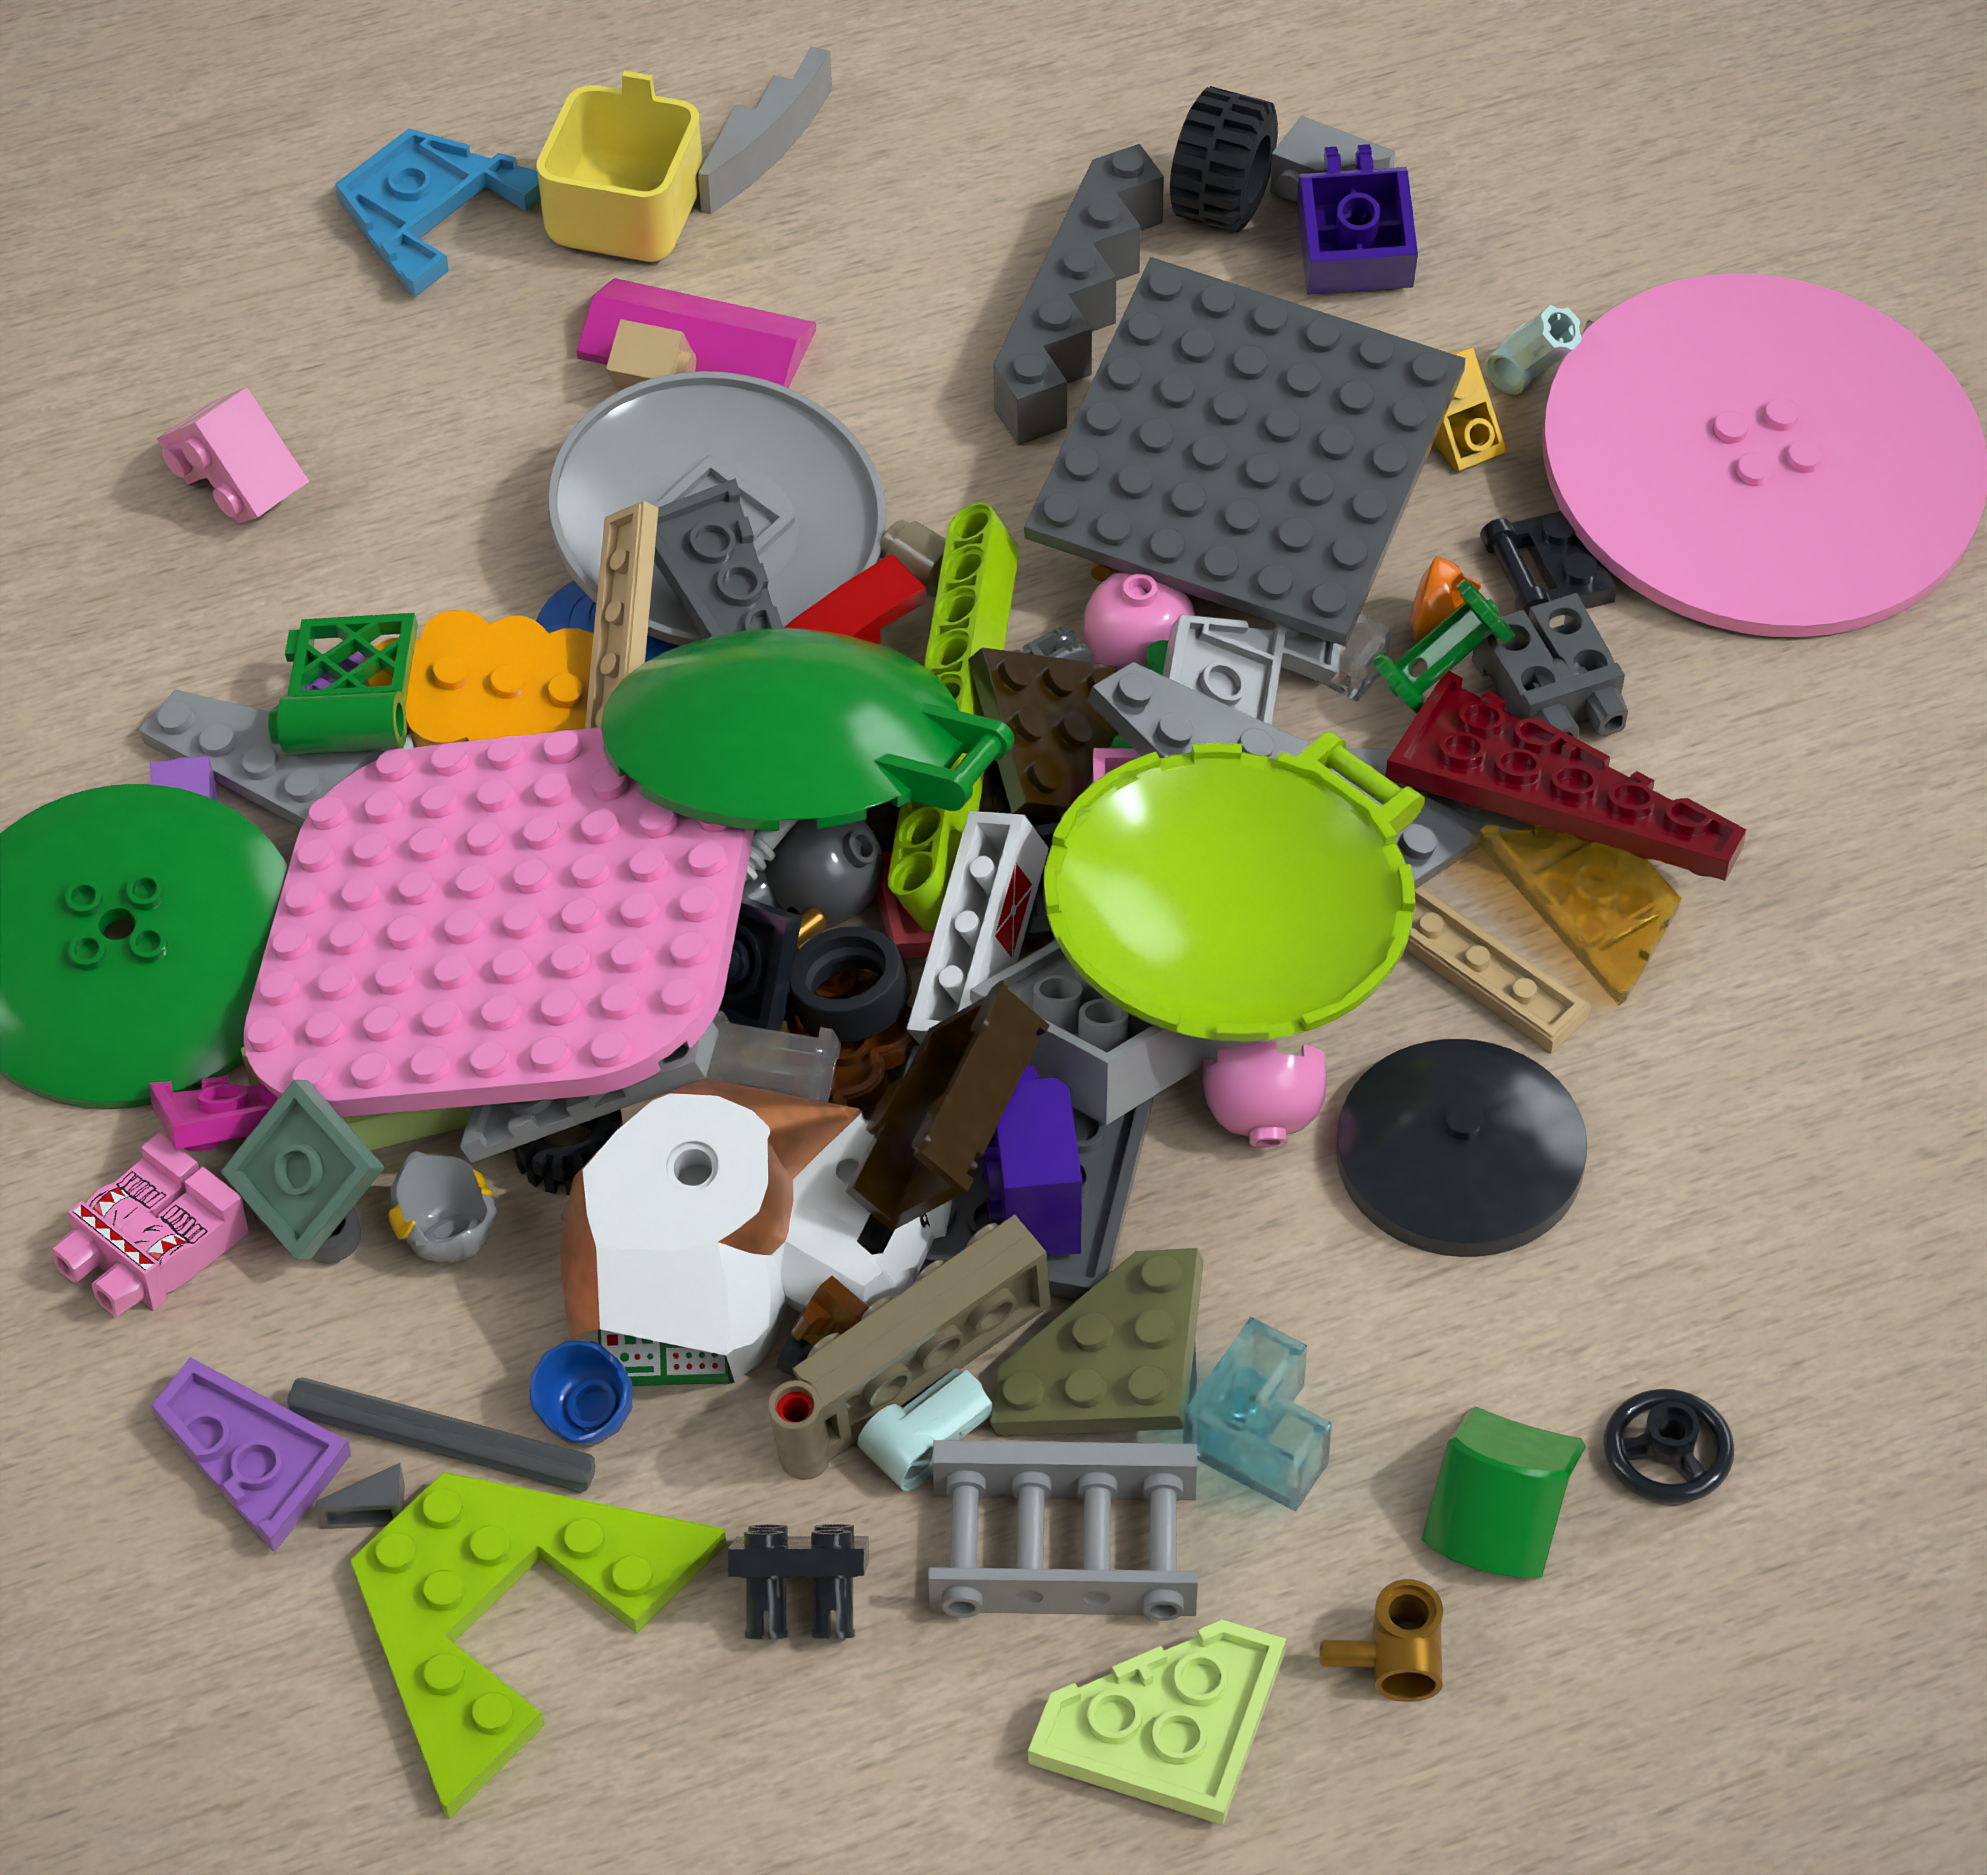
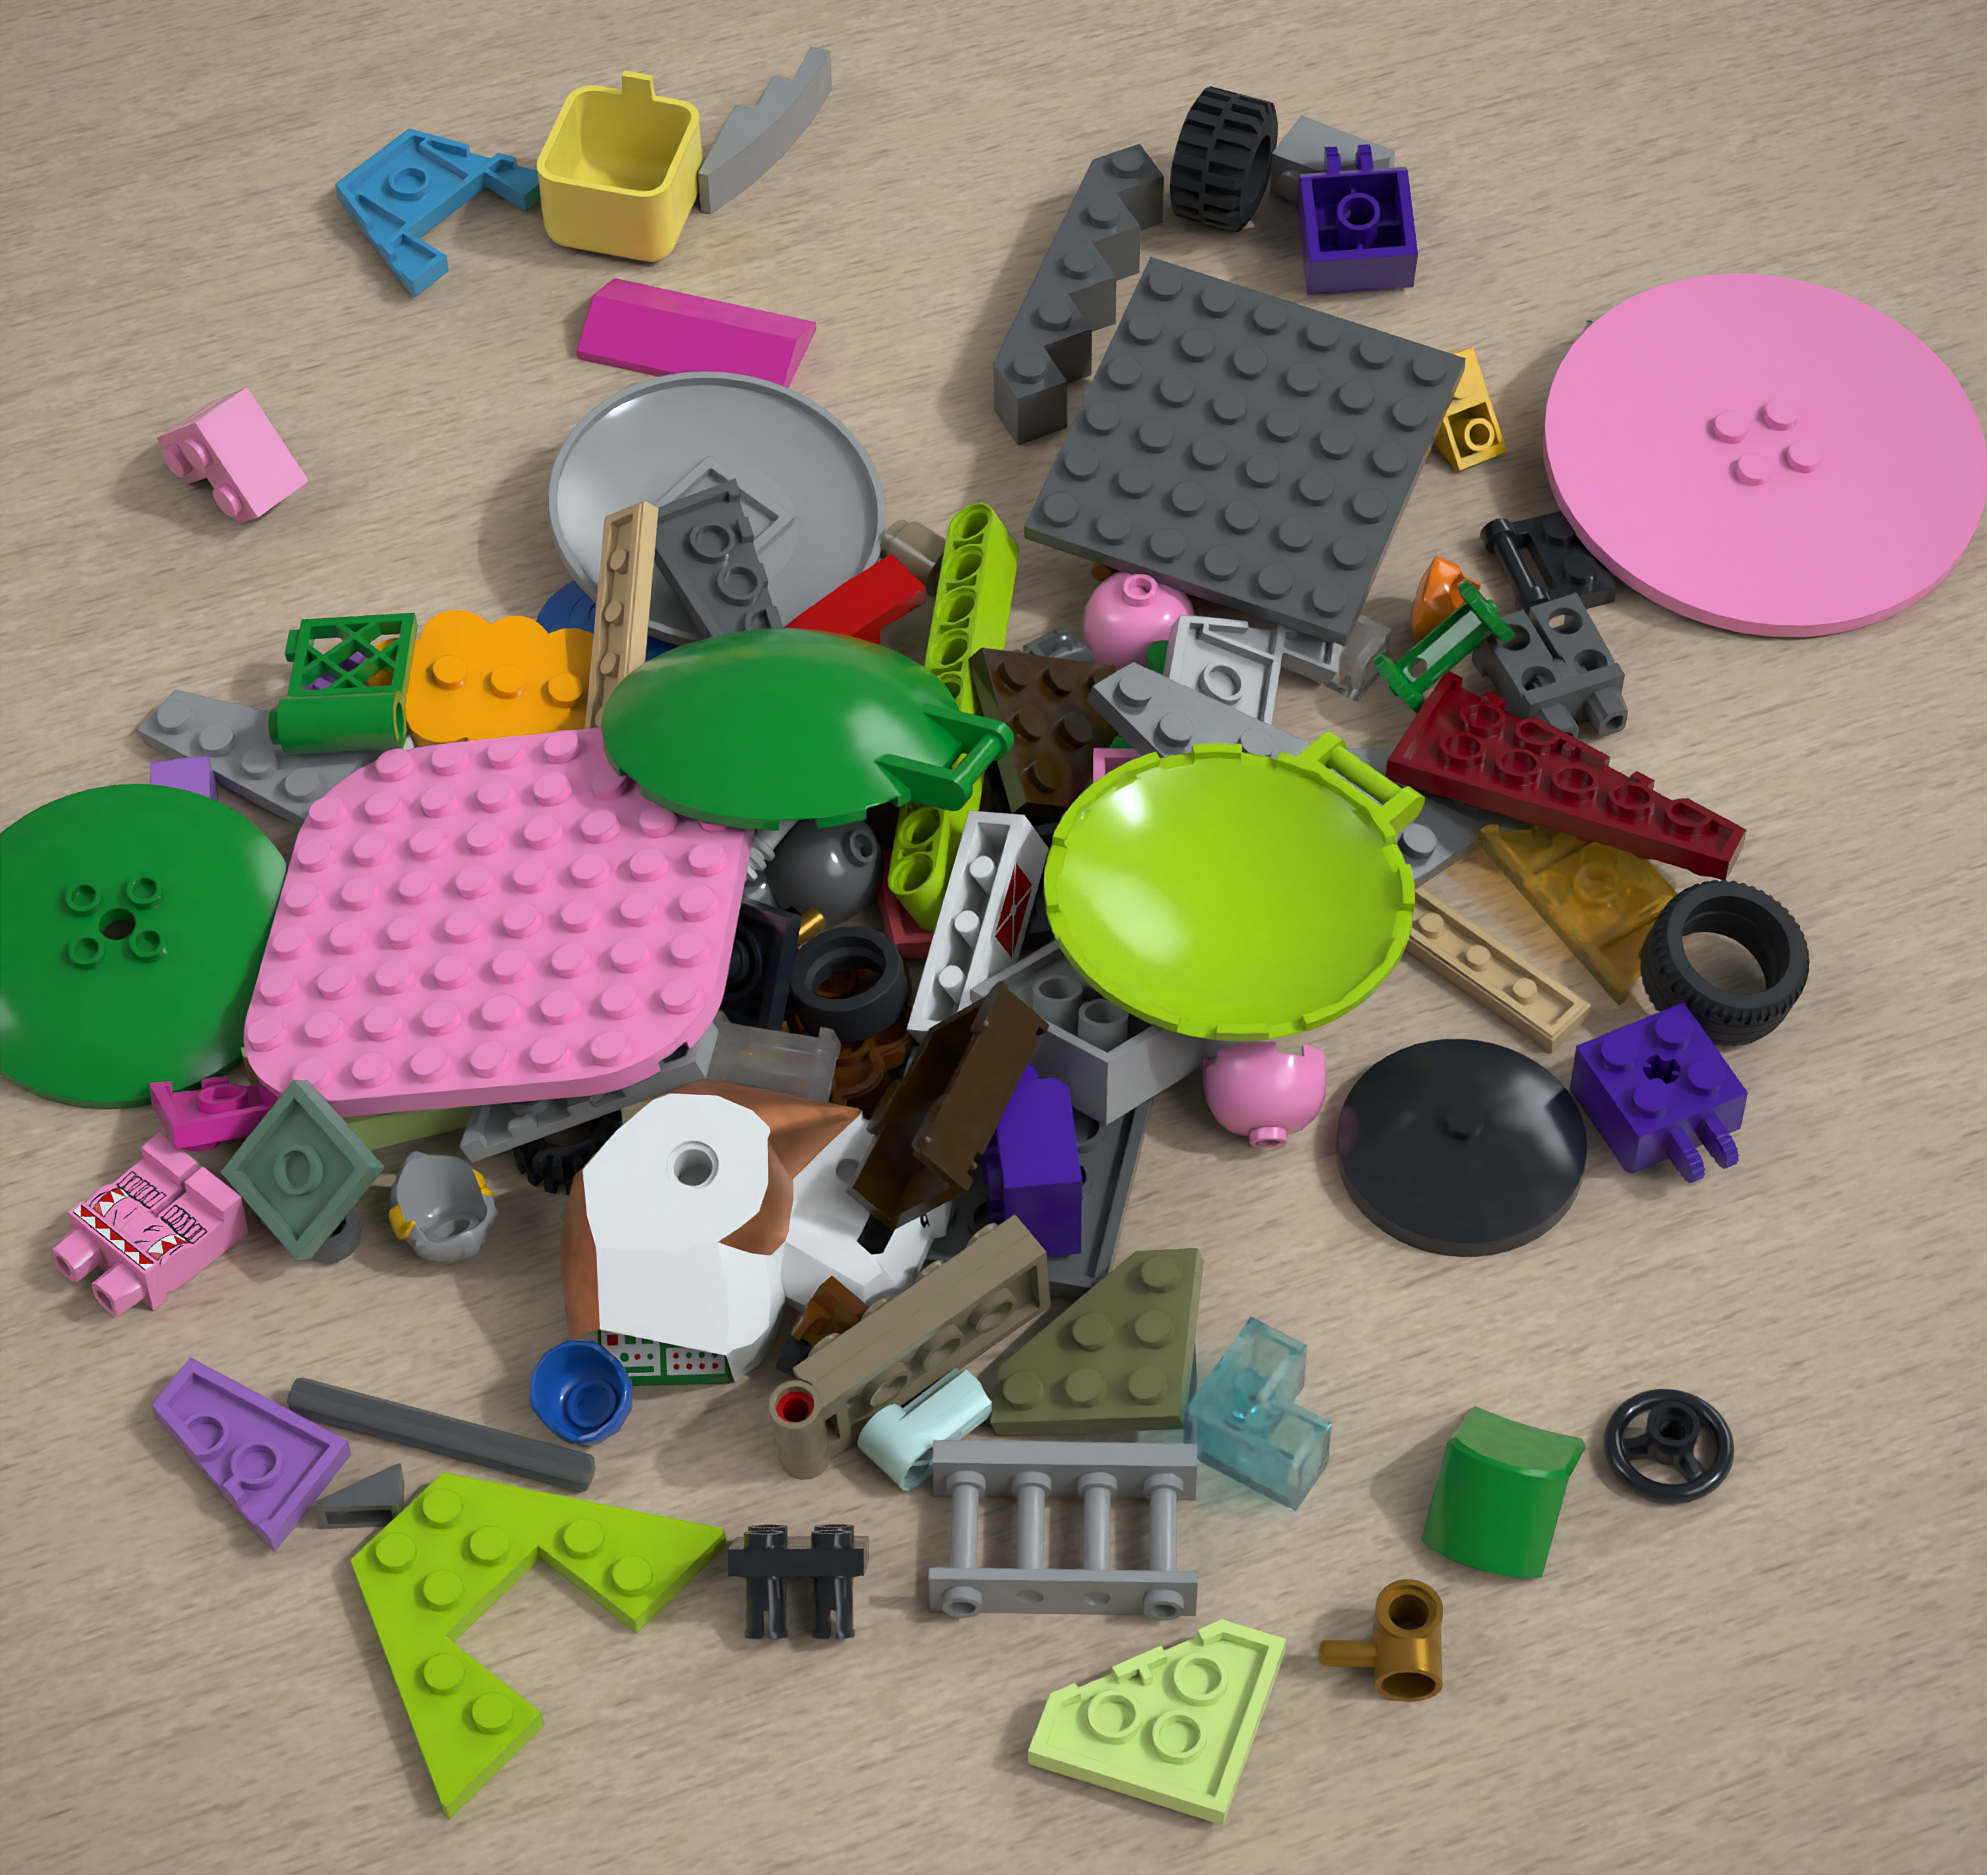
tan brick [606,319,696,390] -> none
light aqua piece [1484,305,1582,395] -> none
none -> dark purple hinge [1570,1003,1748,1183]
none -> black tyre [1640,880,1810,1047]

